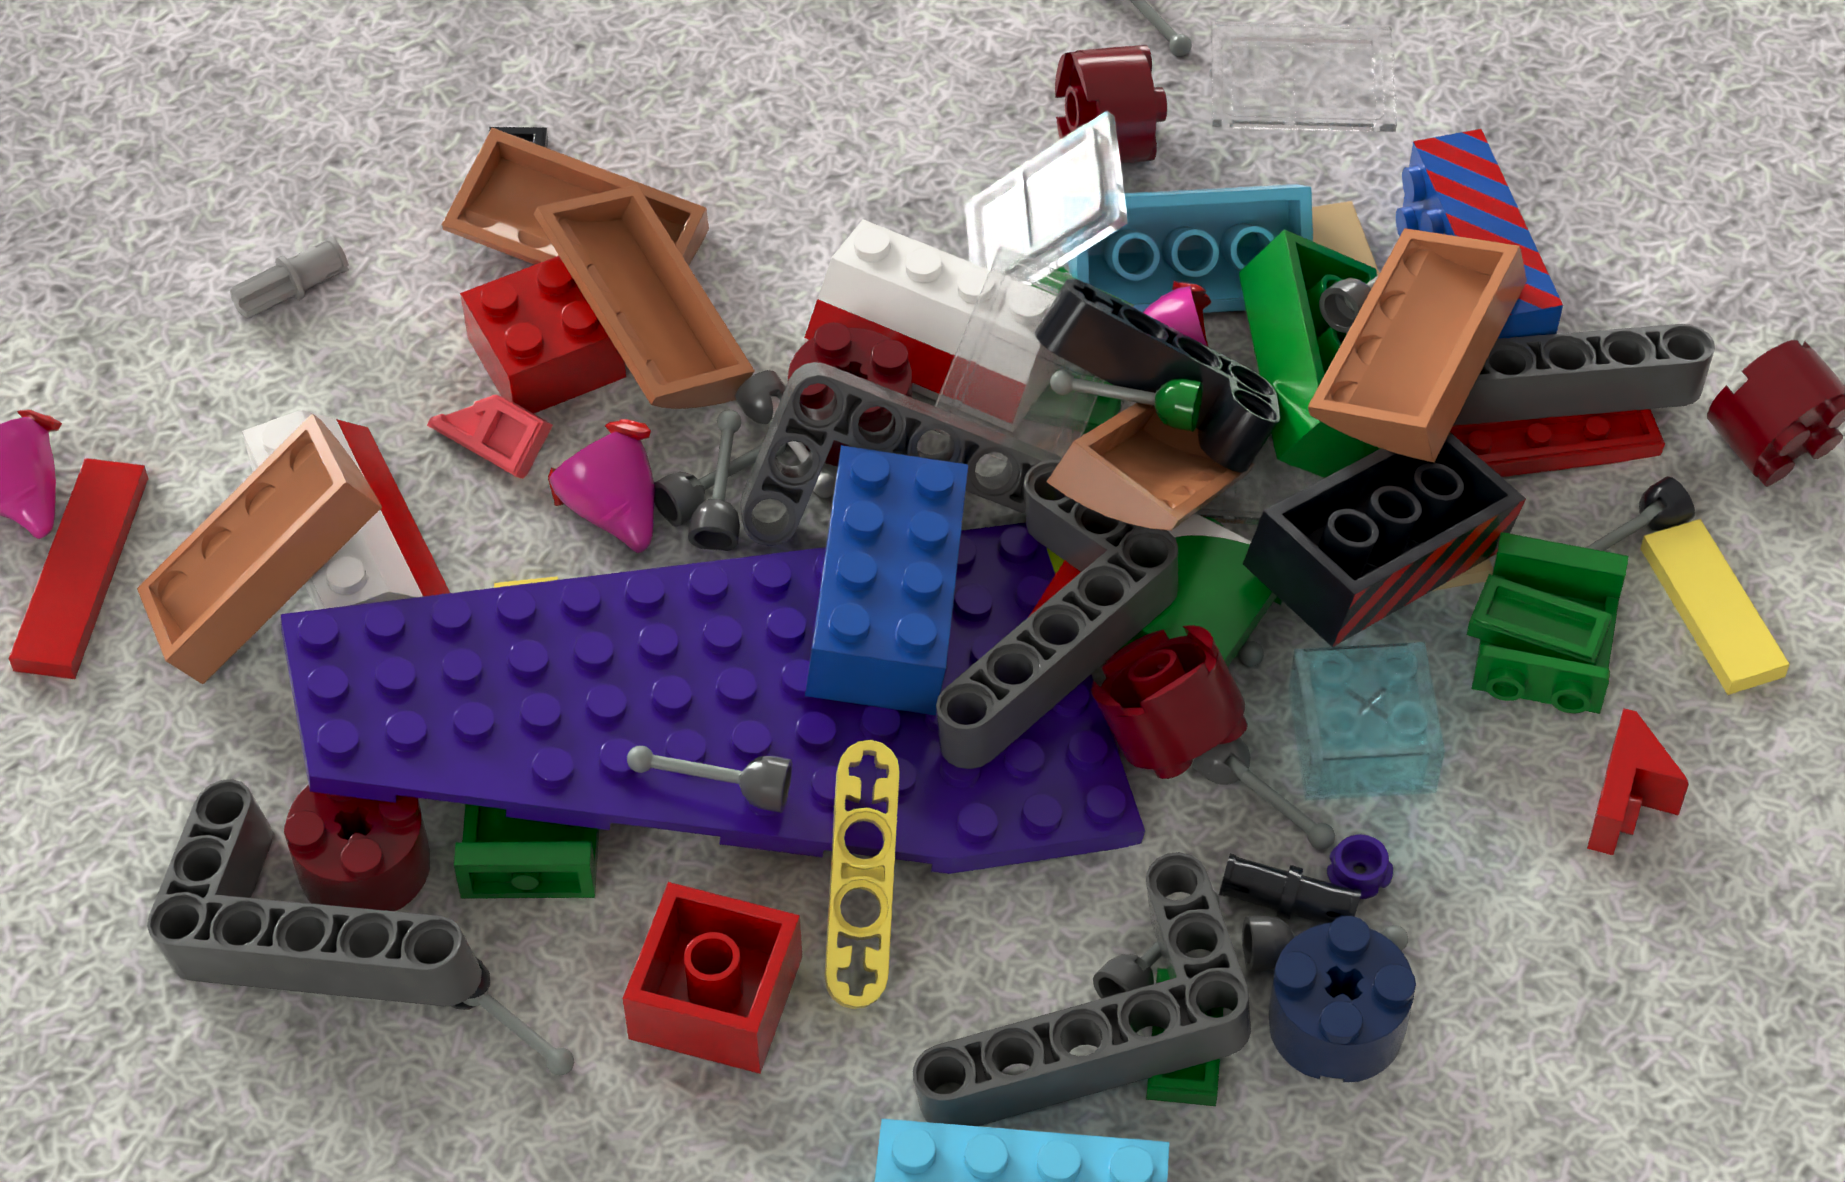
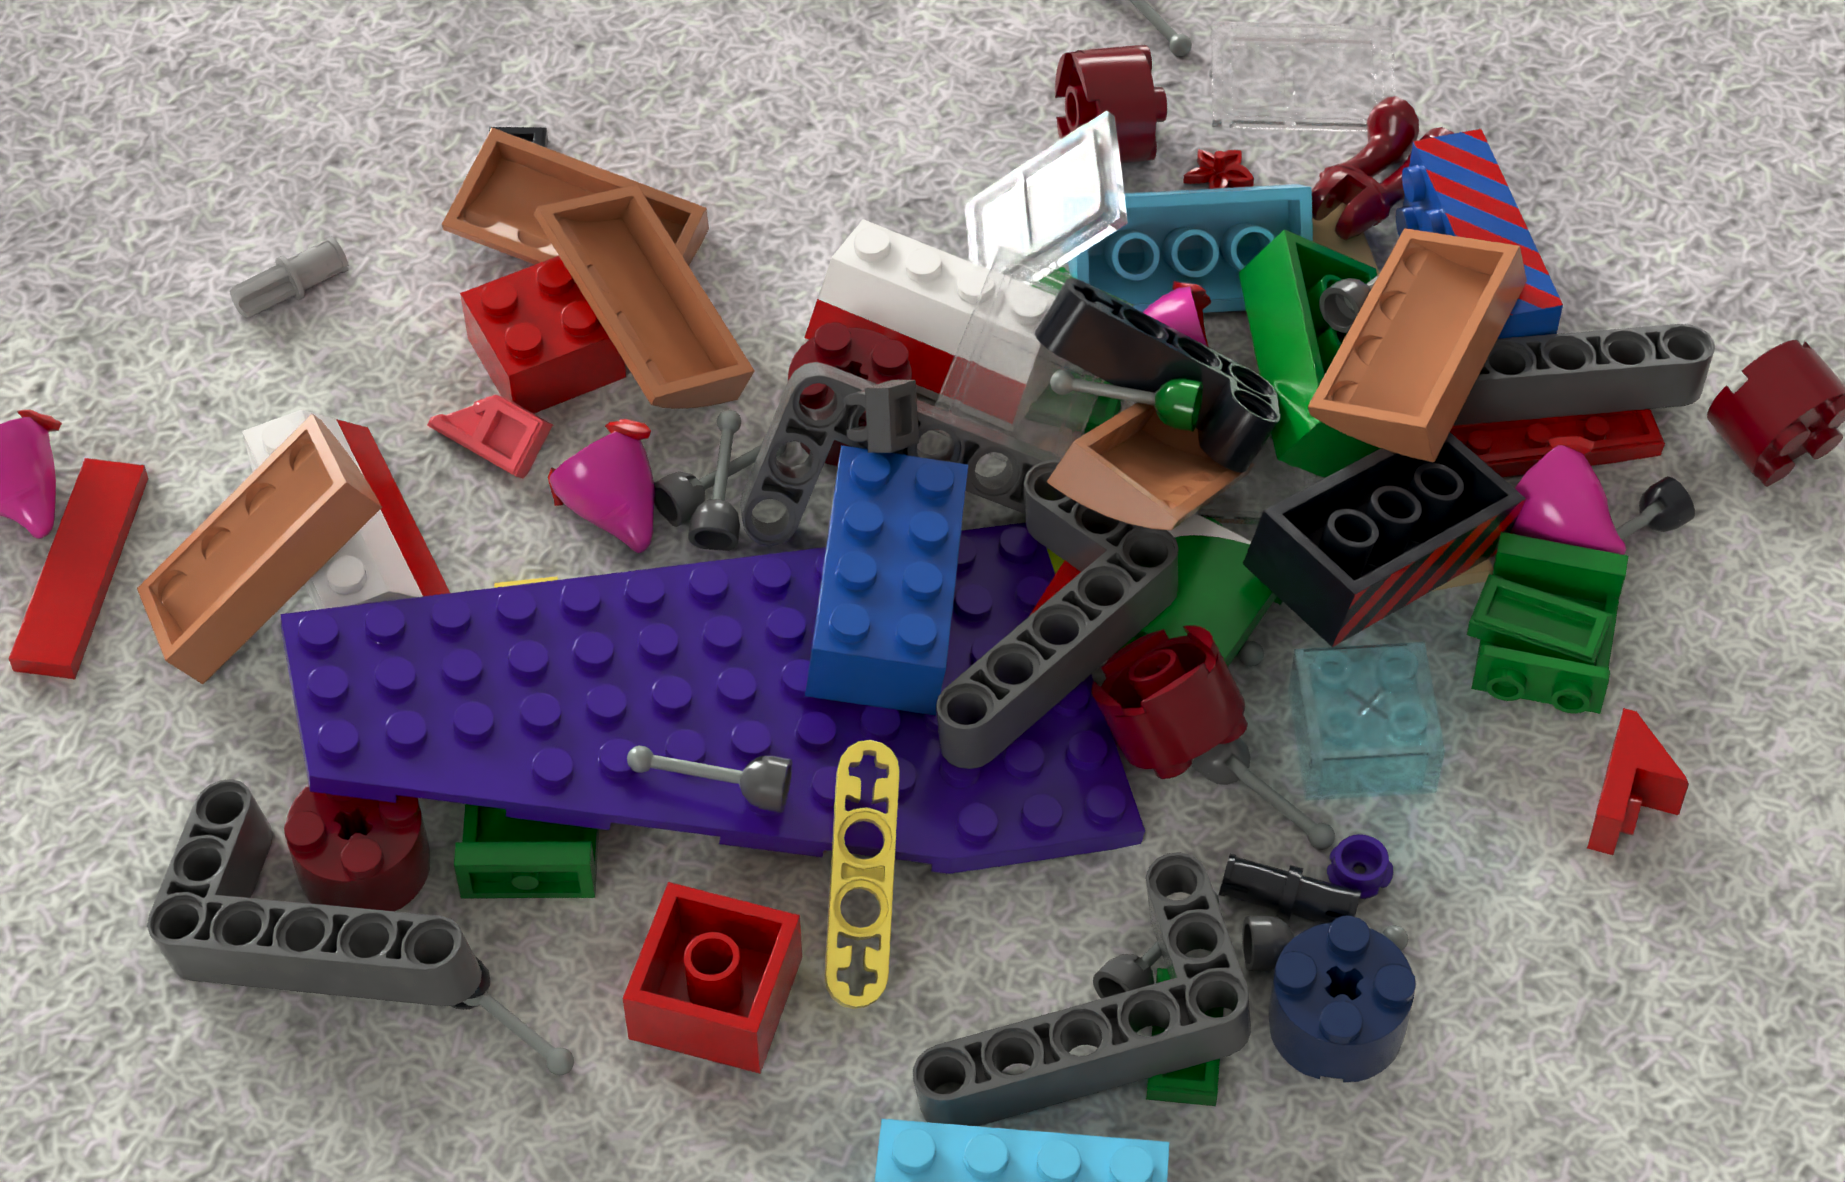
dark grey hinge [735,370,835,498] -> none
light yellow tile [1640,519,1790,695] -> none
none -> dark grey tile [845,380,919,453]
none -> red plant [1183,149,1254,189]
none -> dark red piece [1312,96,1454,240]
none -> dark pink hat [1510,436,1626,555]

